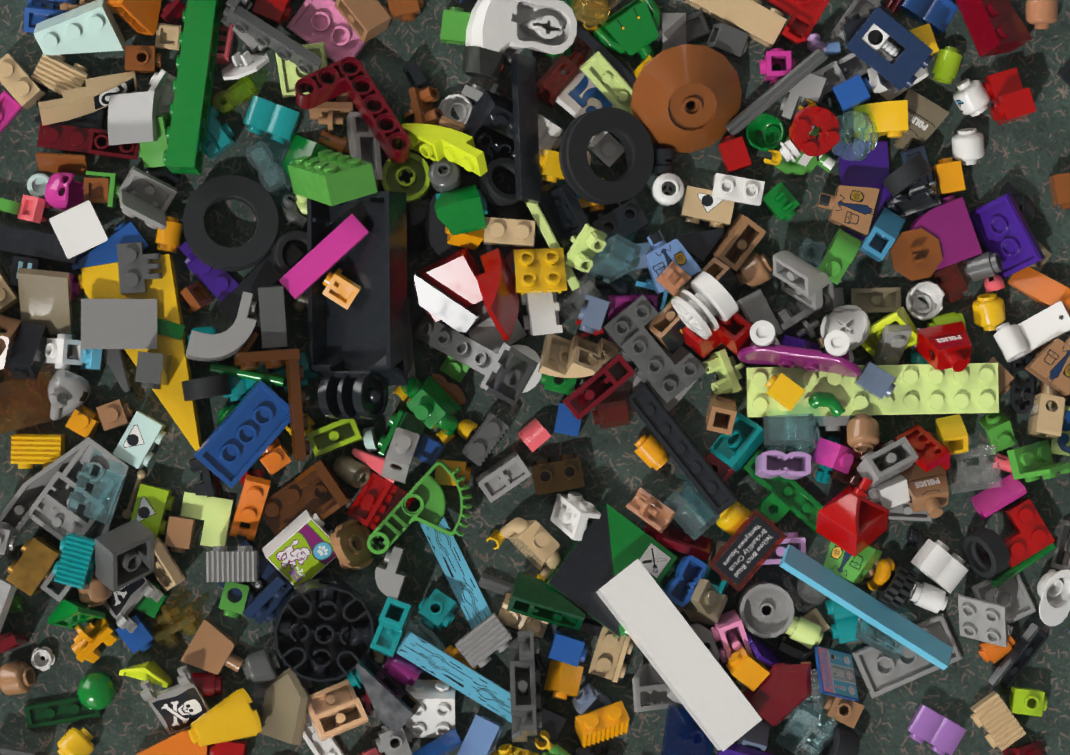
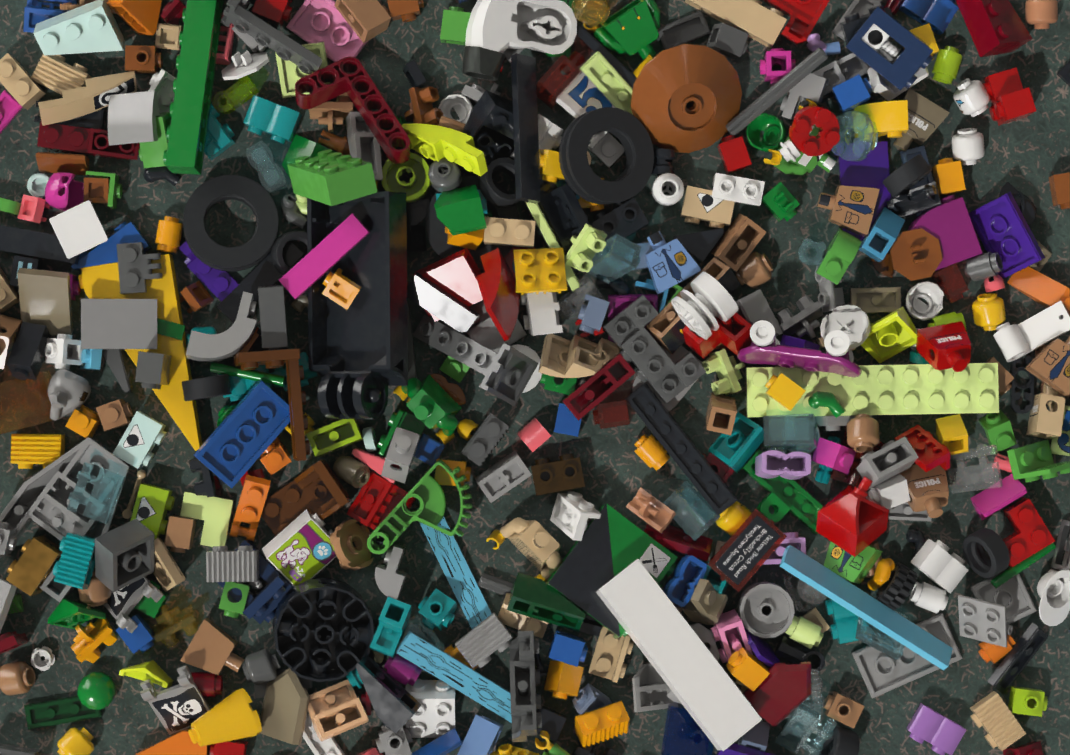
light grey bracket [118,166,177,230] -> none
nougat tile [655,261,691,297] -> none
light grey slope [661,13,687,50] -> none
light grey brick [773,250,830,312] -> none
piece [814,645,859,702] -> none
sand blue brick [854,362,896,400] -> none
light grey plate [873,324,912,365] -> none
none -> reddish brown tile [870,252,893,278]

